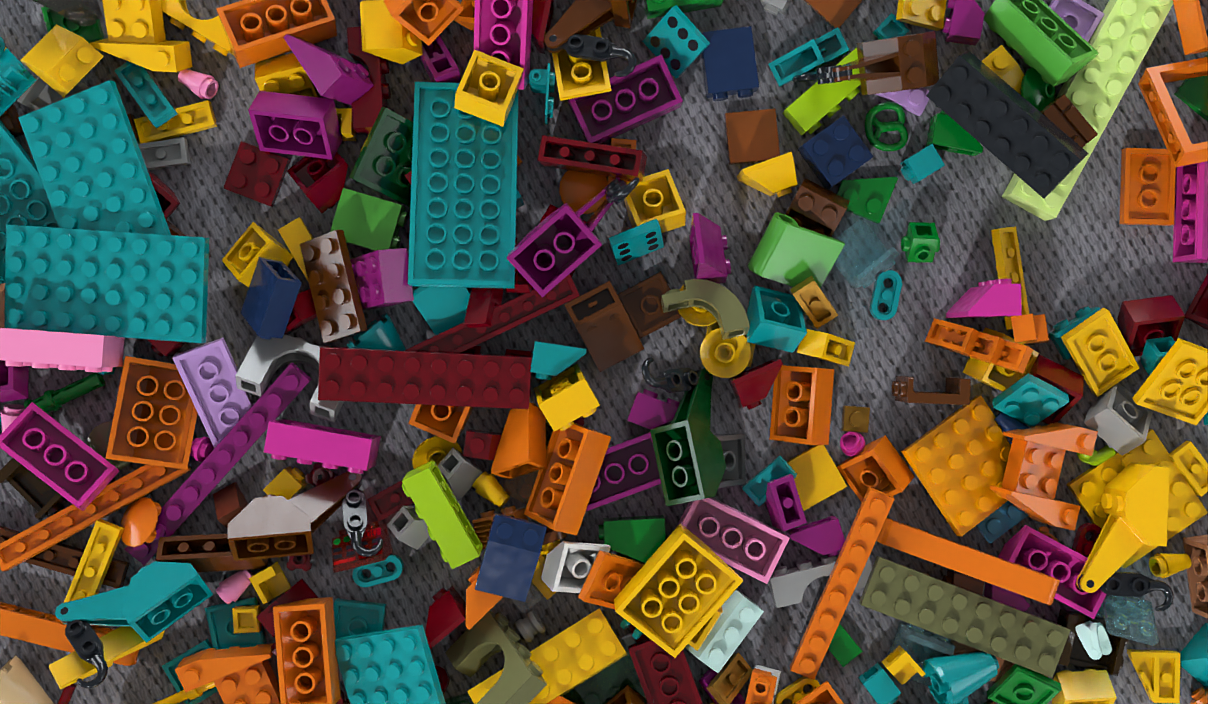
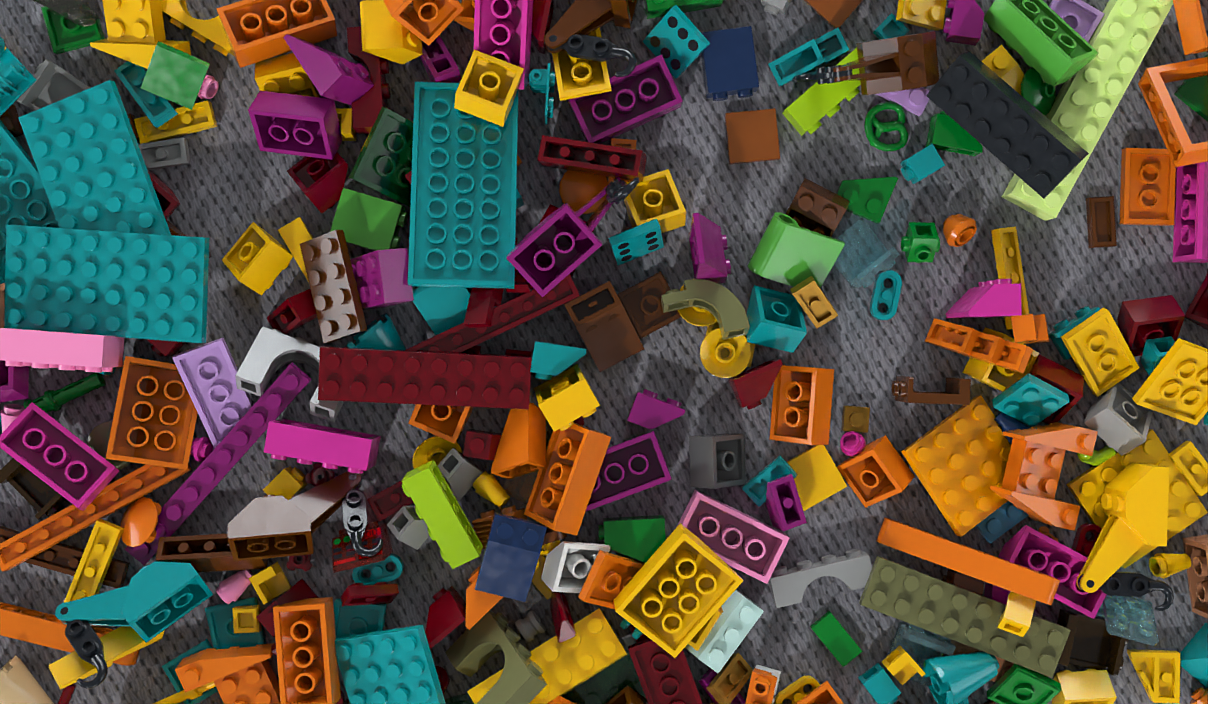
yellow slope [20,24,104,98] -> none
copper slope [213,482,248,529] -> none
dark red plate [223,141,291,207] -> none
dark blue brick [241,257,302,340] -> none
dark green slope [642,357,726,506] -> none
yellow slope [736,152,797,198] -> none
magenta slope [786,515,845,557] -> none
orange plate [790,487,895,680] -> none
yellow slope [797,329,855,367] -> none
dark blue brick [798,115,874,189] -> none
reddish brown brick [1040,94,1098,148] -> none
light aqua helmet [1075,621,1112,660] -> none
none -> green tile [141,41,210,110]
none -> dark red plate [341,582,399,606]
none -> dark red slope [550,592,576,643]
none -> orange cone [942,214,977,247]
none -> yellow panel [997,591,1036,637]
none -> reddish brown tile [1086,196,1117,248]

